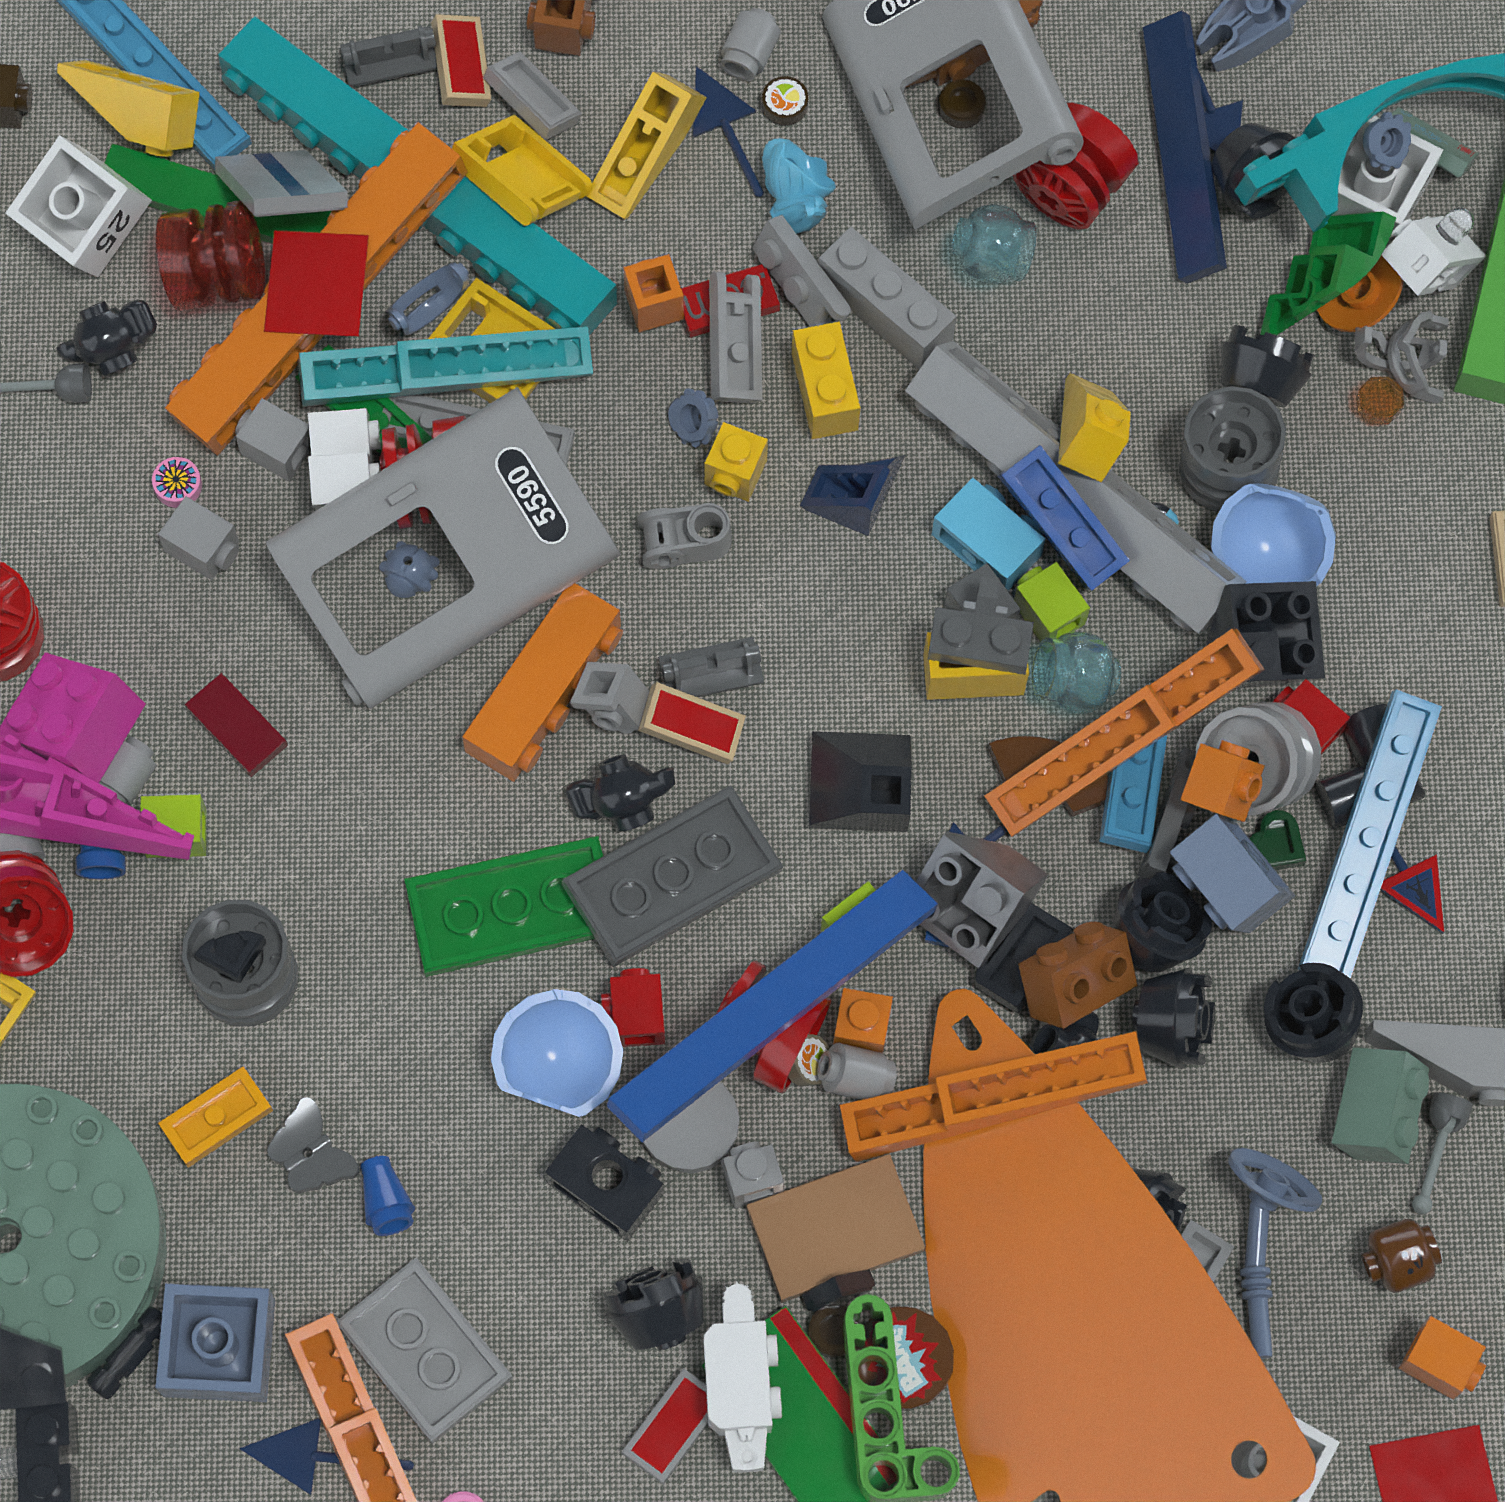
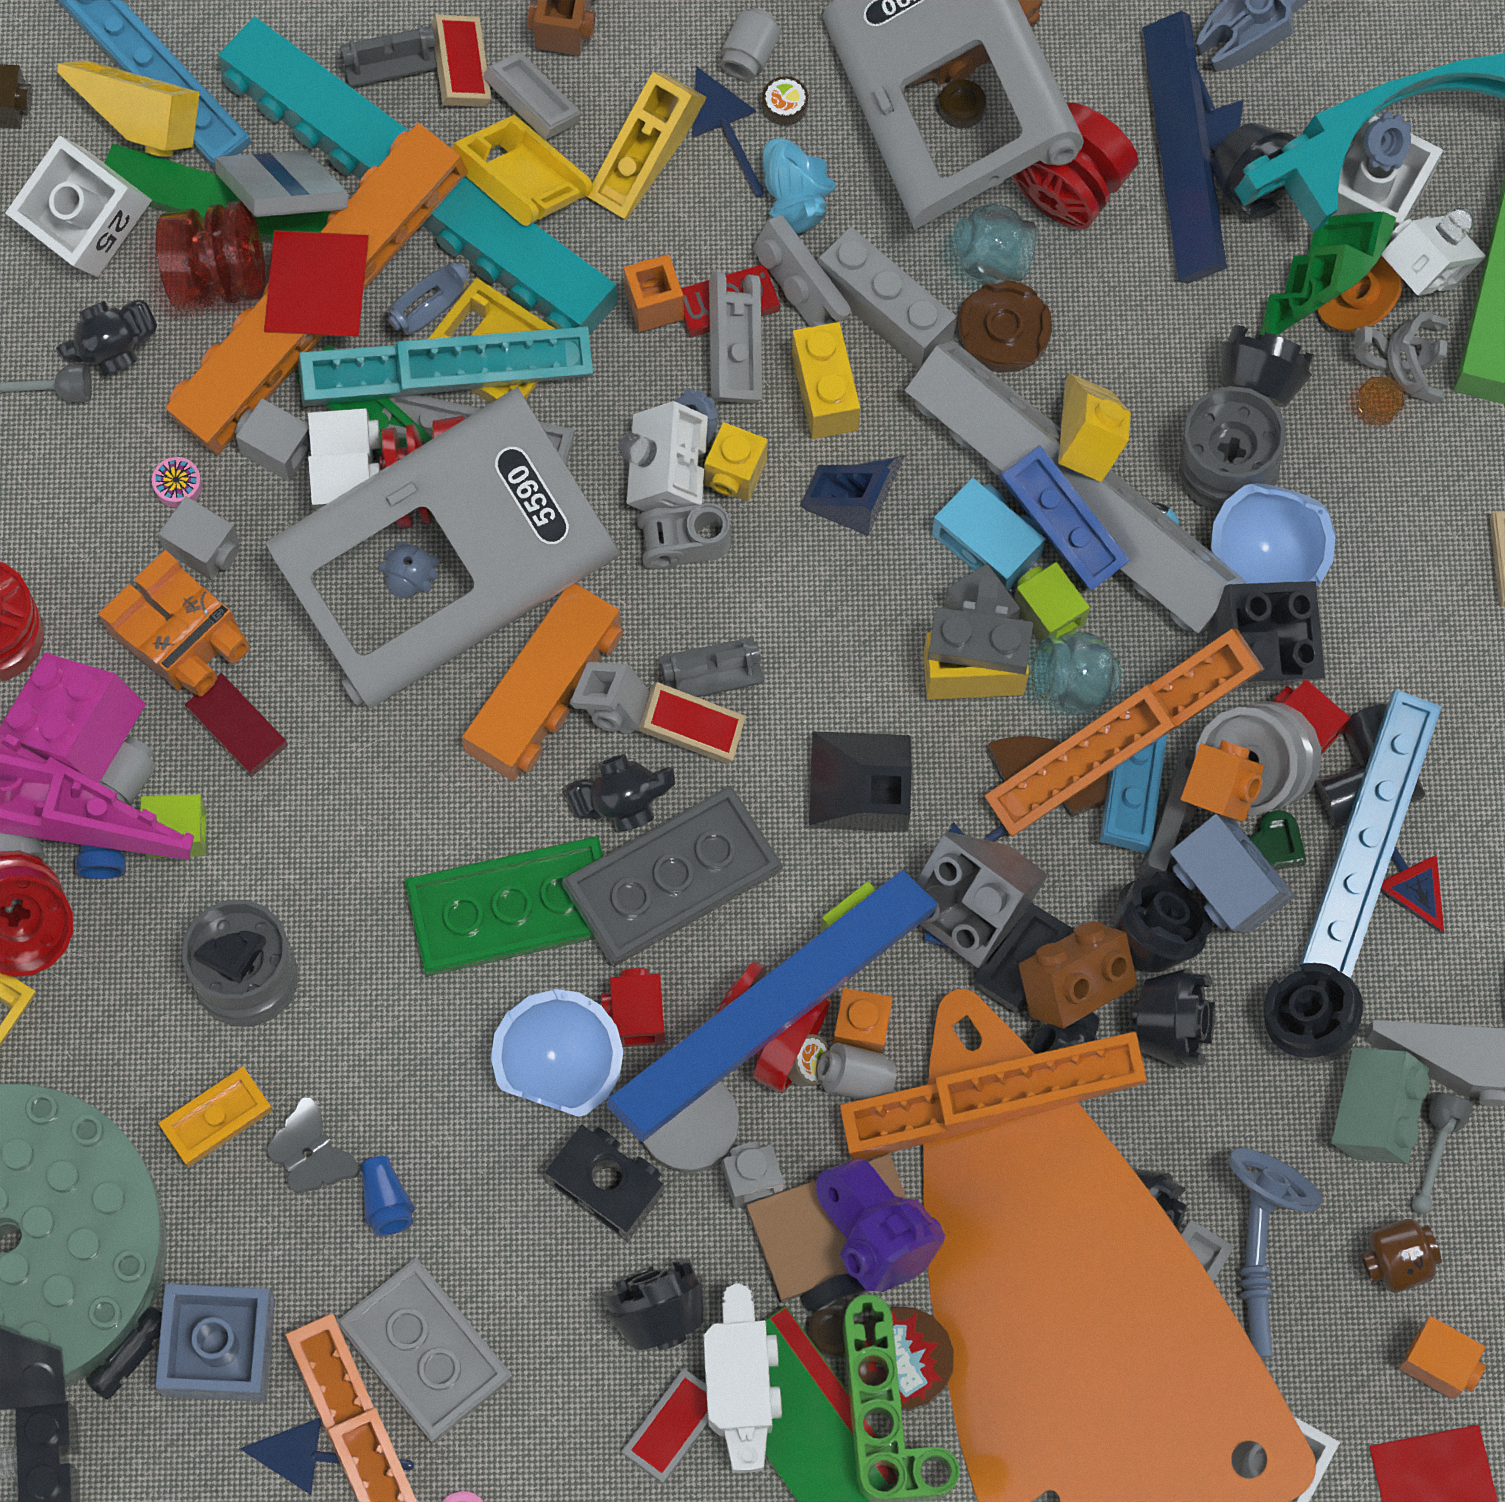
sand green tile [1391,107,1479,177] -> none
none -> orange hips [98,549,250,696]
none -> white piece [618,401,708,511]
none -> dark purple piece [816,1158,945,1292]
none -> reddish brown tile [957,280,1052,373]

